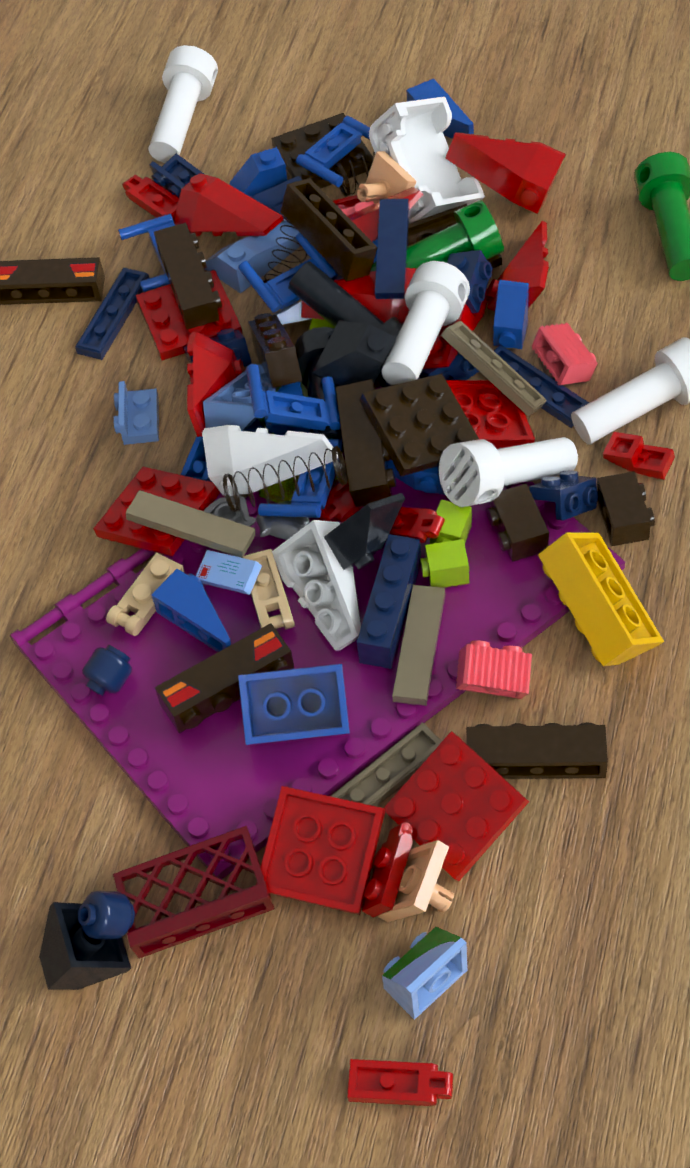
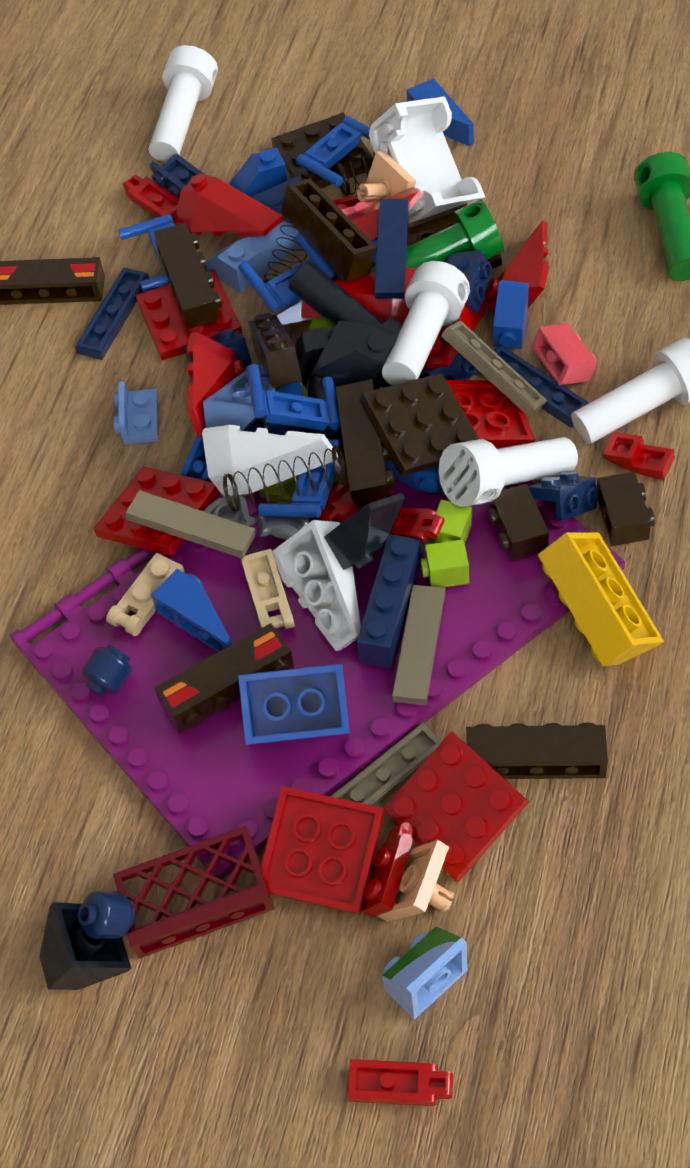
light blue tile [196,550,262,595] -> none
red wedge [445,132,566,214] -> none
coral brick [456,640,532,699] -> none

